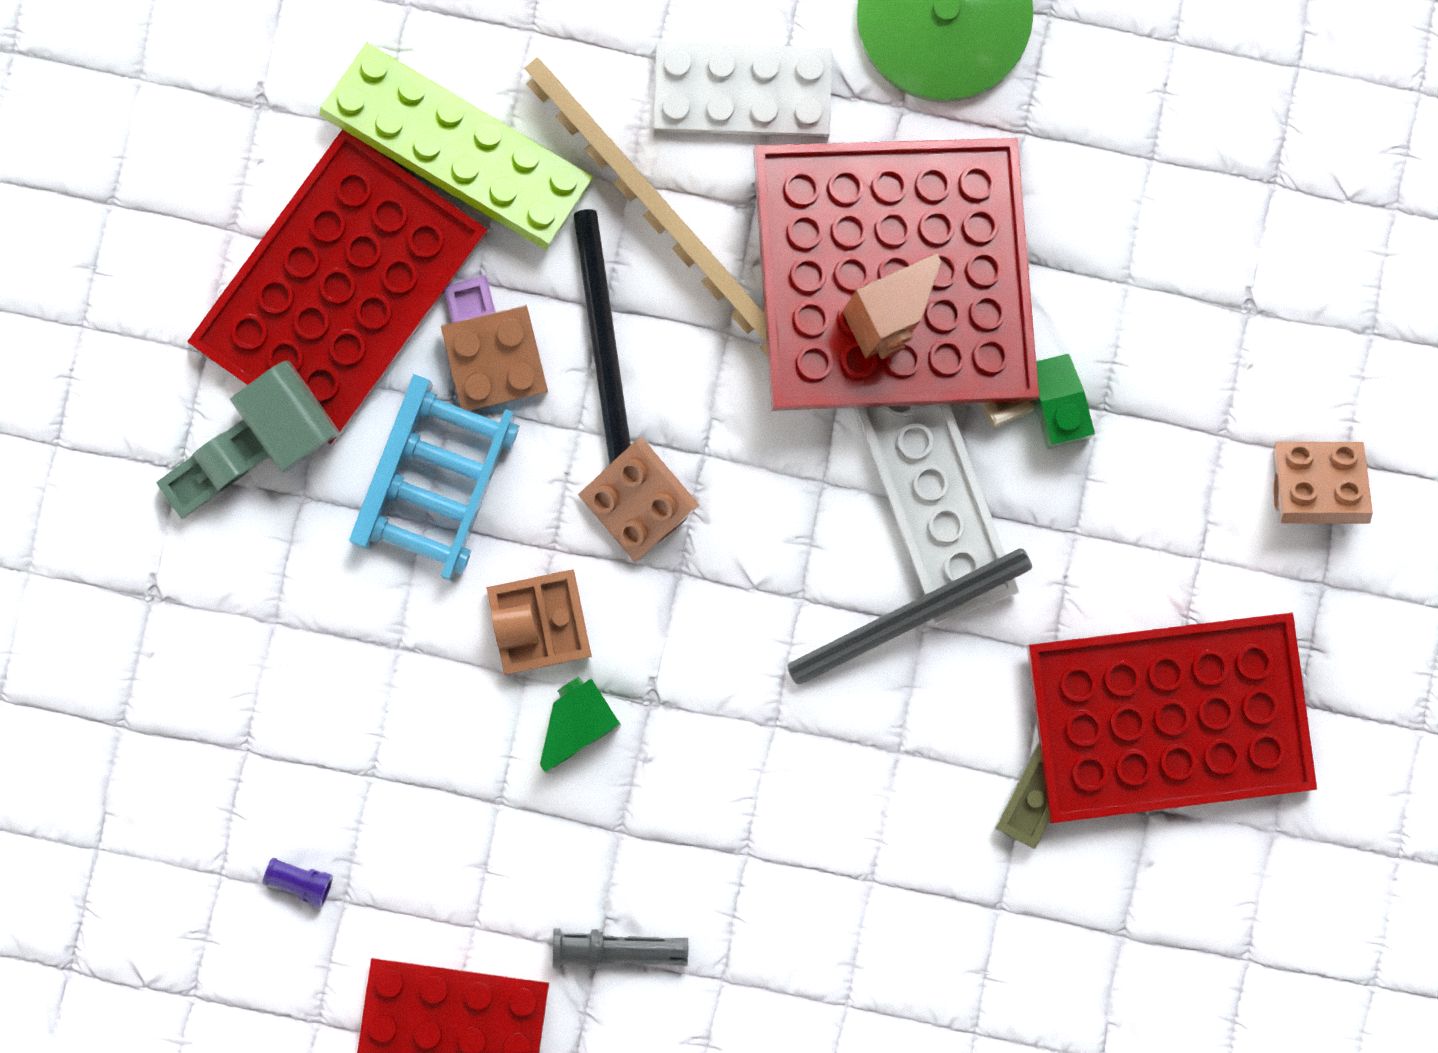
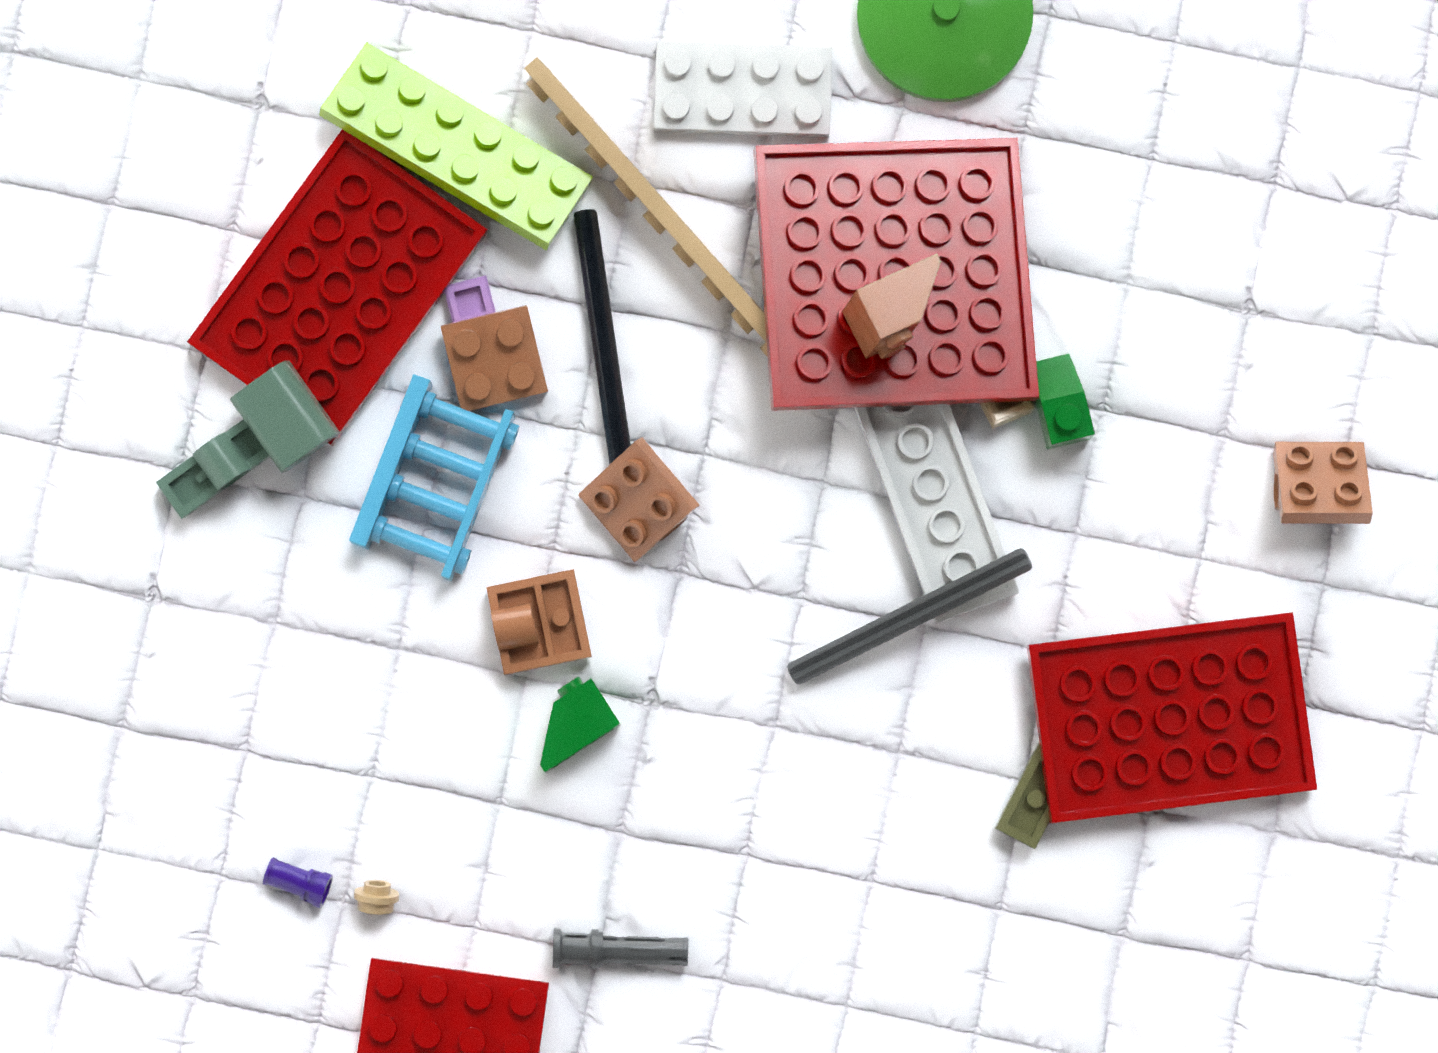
none -> tan plate [354,880,399,915]

